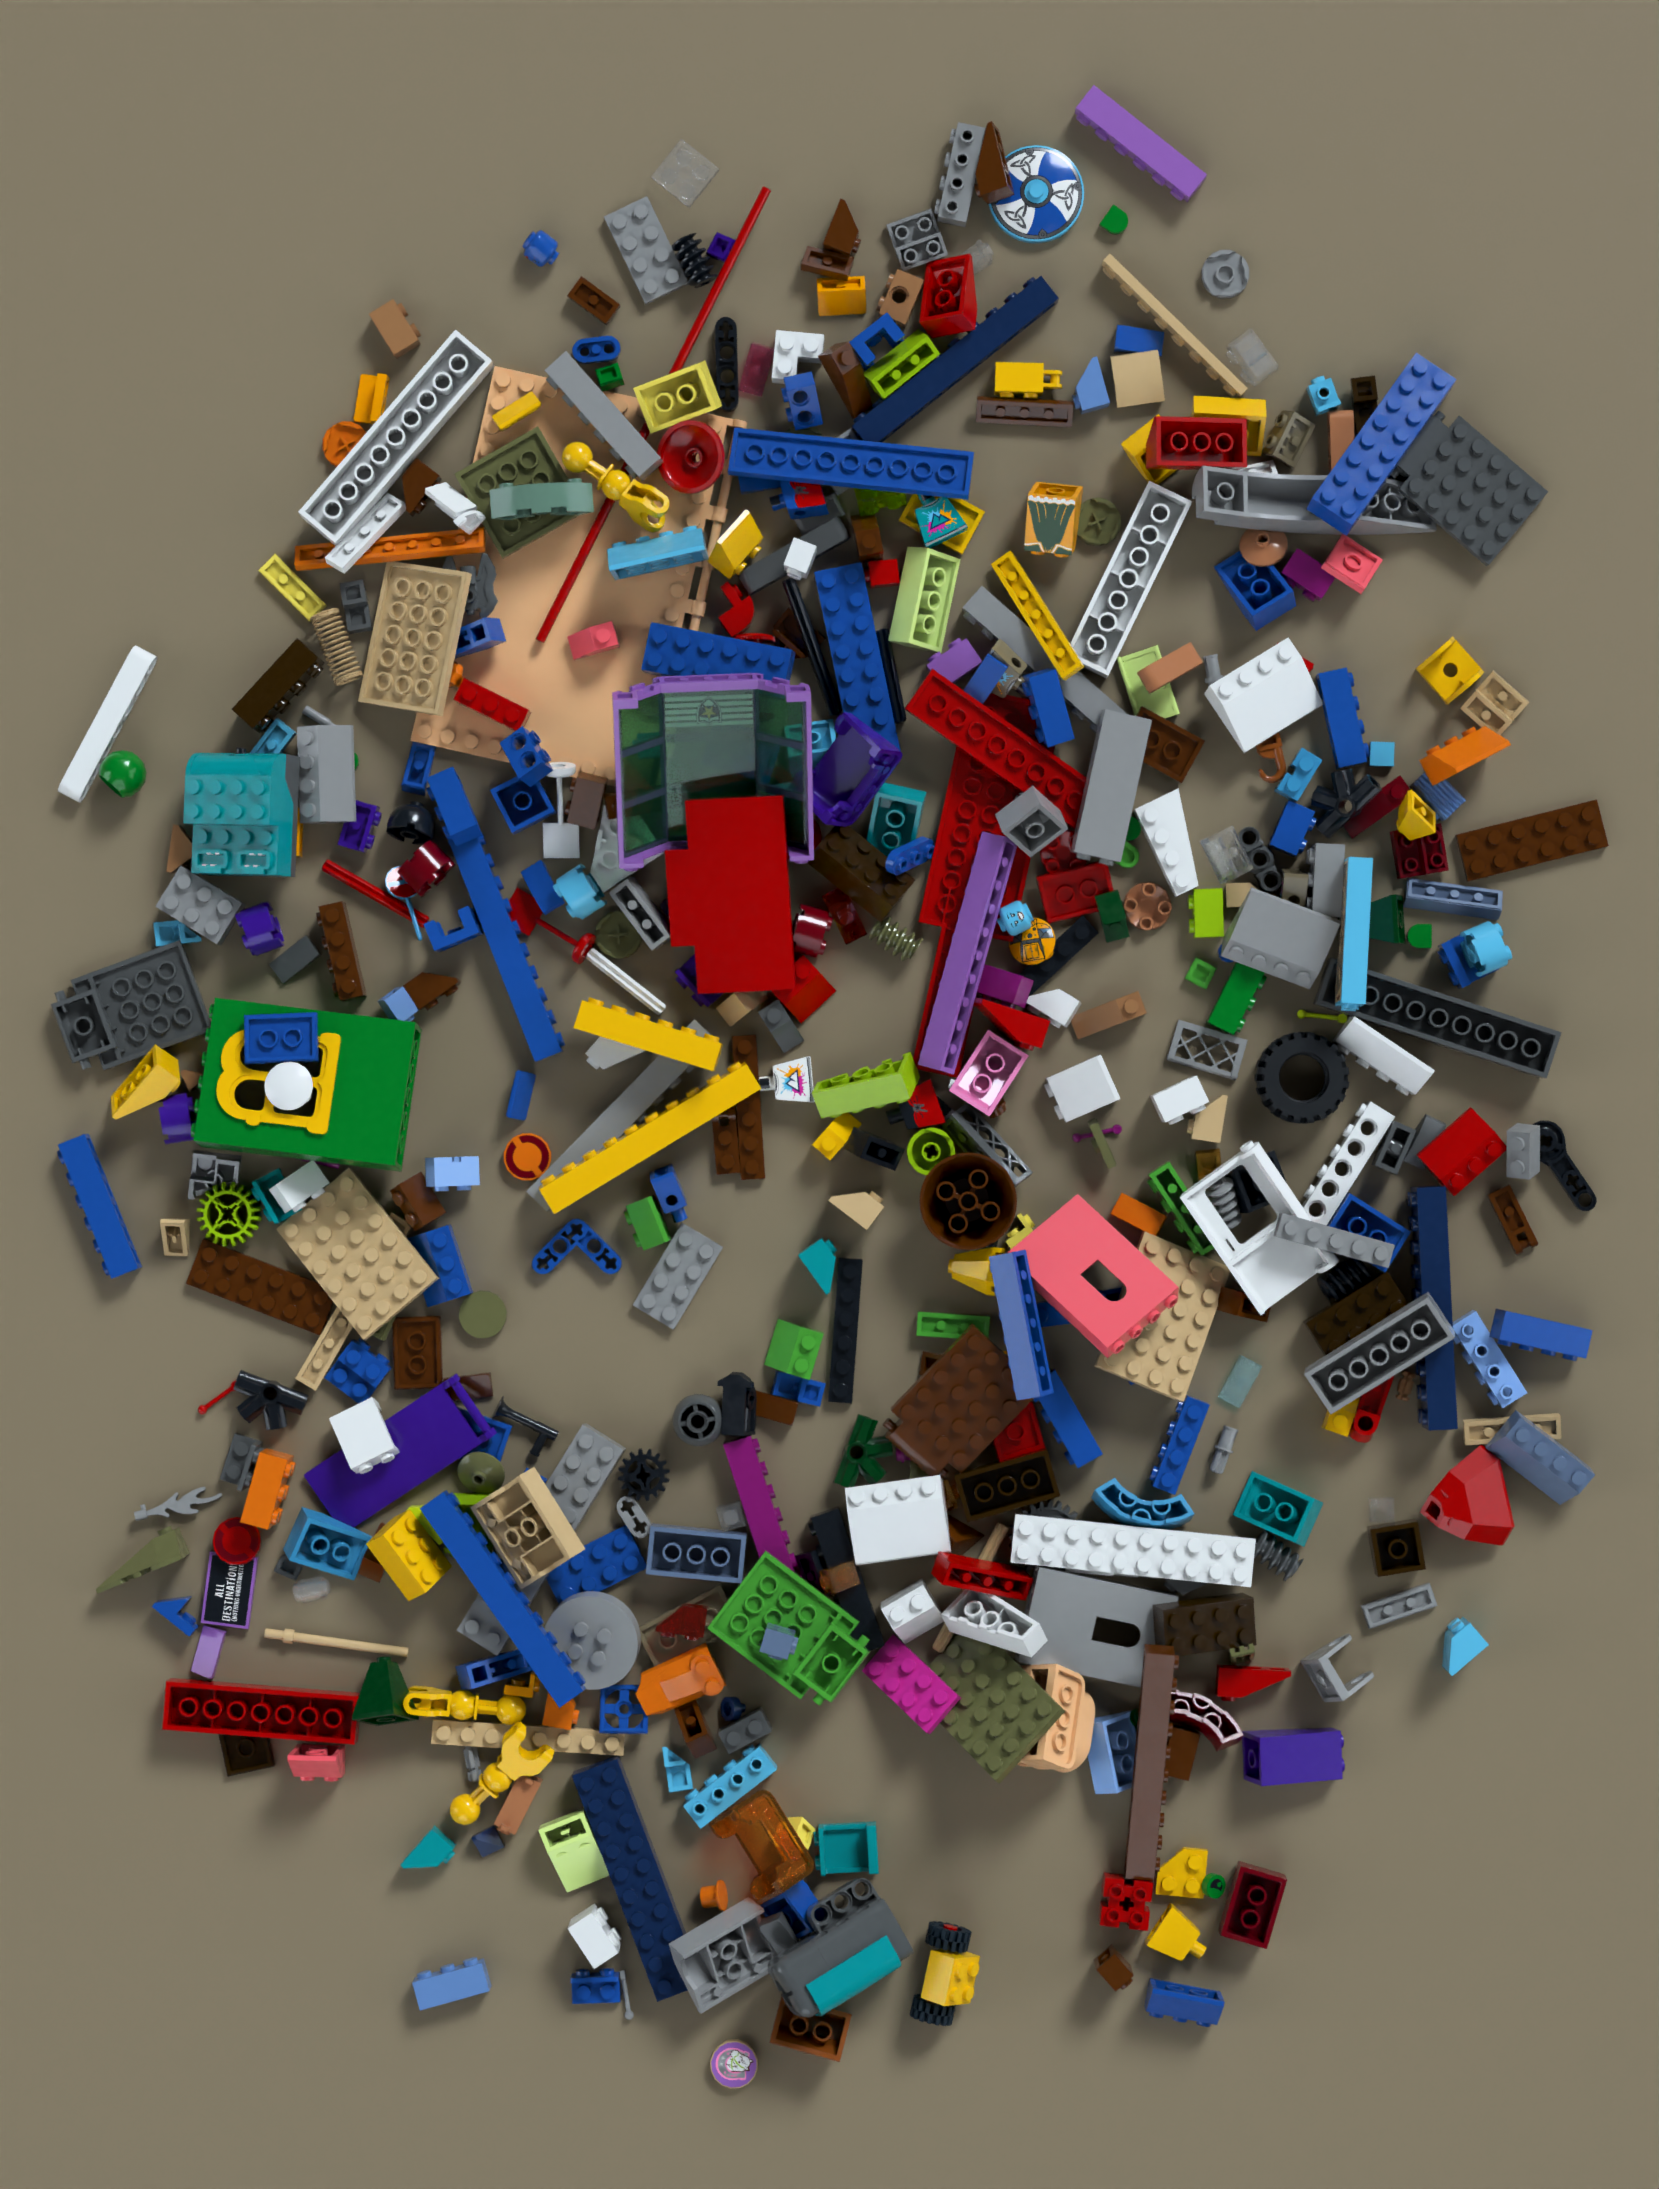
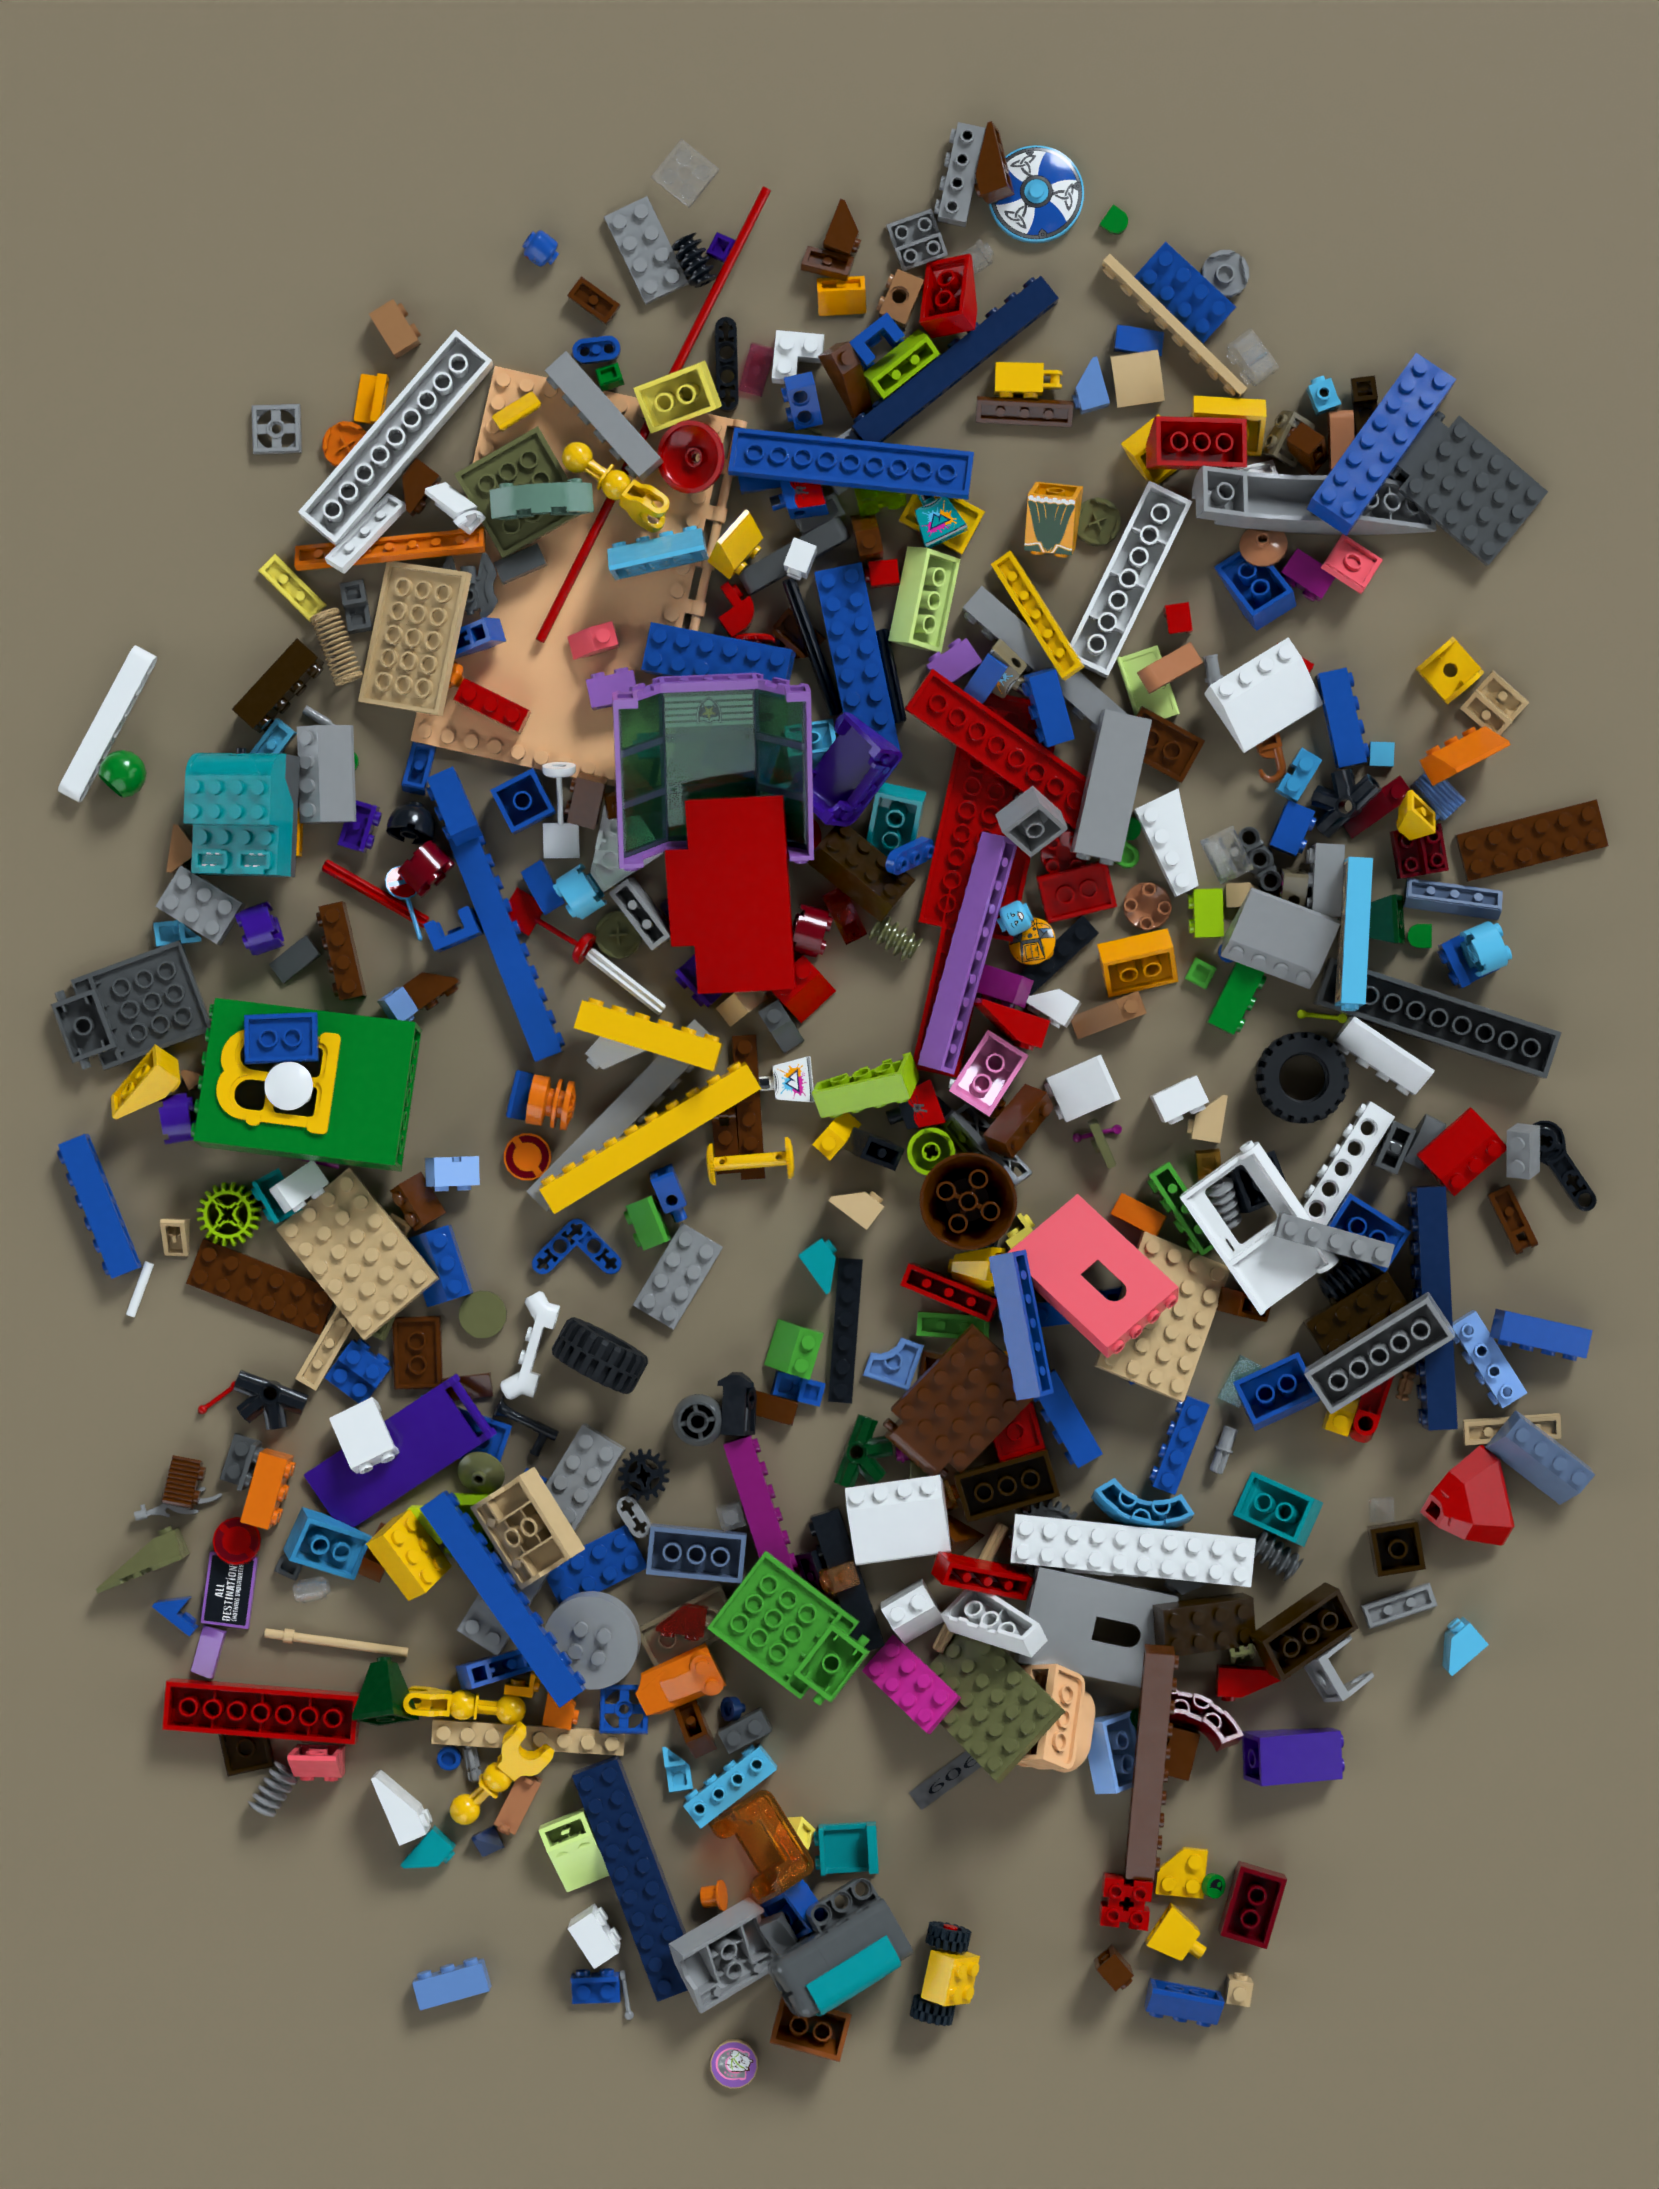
flat silver slope [188,1150,242,1200] -> none
blue brick [500,726,553,787] -> none
sand blue brick [759,1622,799,1660] -> none
medium lavender brick [1075,85,1207,202] -> none
dark green slope [1094,889,1130,943] -> none
light grey window [1166,1020,1248,1081] -> none
none -> white piece [126,1261,154,1317]
none -> reddish brown brick [162,1455,206,1510]
none -> light grey piece [248,1761,298,1817]
none -> light grey piece [252,404,302,455]
none -> white slope [371,1769,433,1846]
none -> blue tile [437,1745,462,1771]
none -> dark grey slope [493,543,547,585]
none -> white plate [500,1291,560,1400]
none -> orange wheel [525,1074,577,1130]
none -> black tyre [552,1317,648,1394]
none -> medium lavender brick [586,667,640,710]
none -> yellow hose [706,1137,795,1186]
none -> medium blue tile [863,1337,924,1390]
none -> red brick [900,1262,998,1322]
none -> flat silver sticker [909,1751,981,1810]
none -> reddish brown brick [983,1084,1054,1159]
none -> light orange slope [1097,928,1179,998]
none -> blue plate [1134,241,1237,343]
none -> red panel [1163,602,1193,634]
none -> tan brick [1224,1972,1254,2007]
none -> blue slope [1233,1352,1320,1431]
none -> dark brown brick [1249,1582,1359,1681]
none -> reddish brown slope [1286,422,1328,475]

